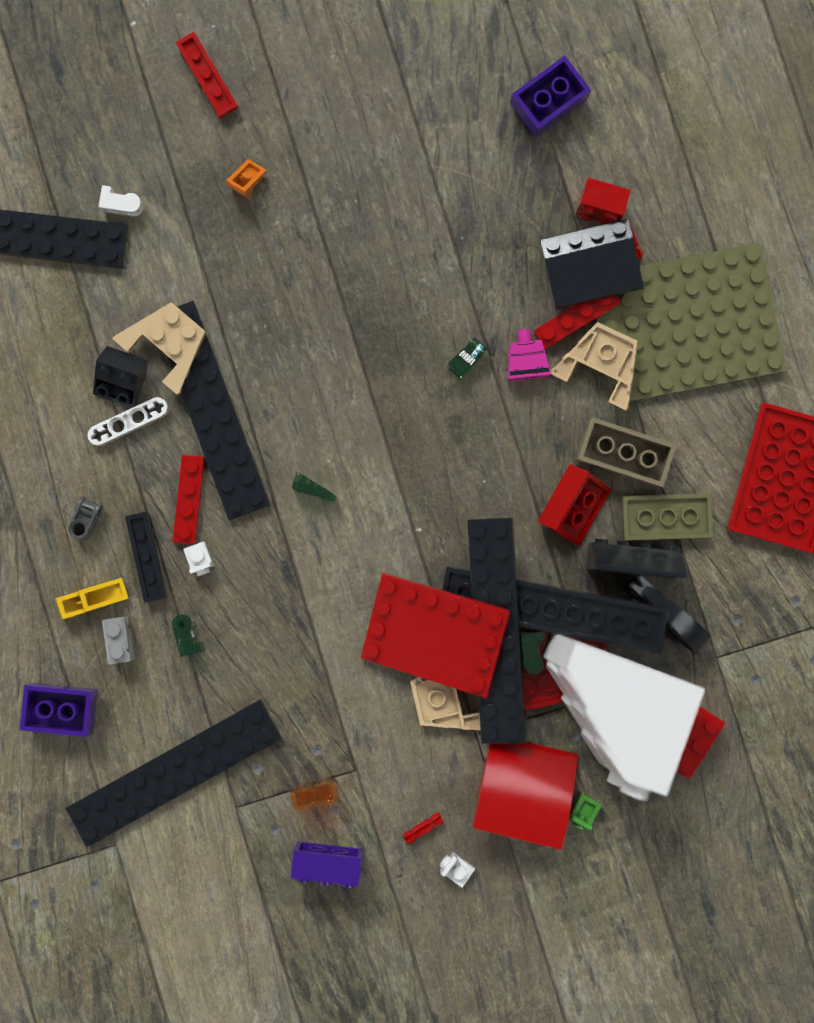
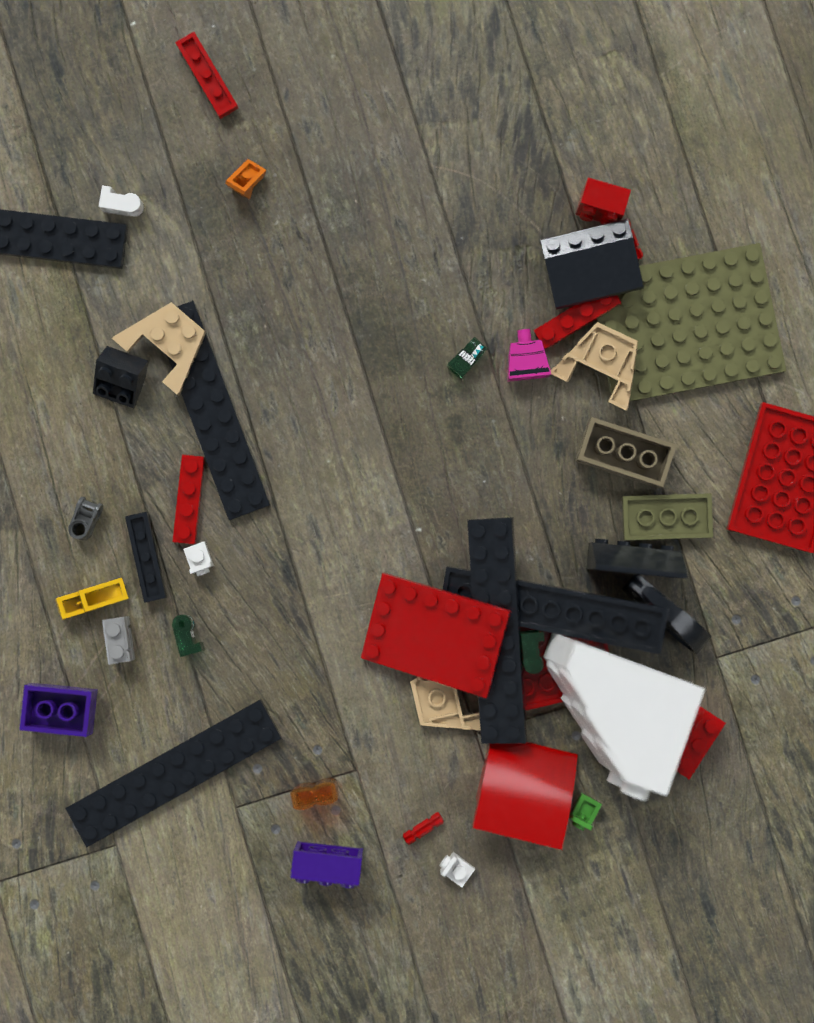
white beam [88,397,169,446] -> none
clear green slope [292,472,337,502] -> none
dark purple brick [510,55,591,138] -> none
red slope [537,464,612,546] -> none

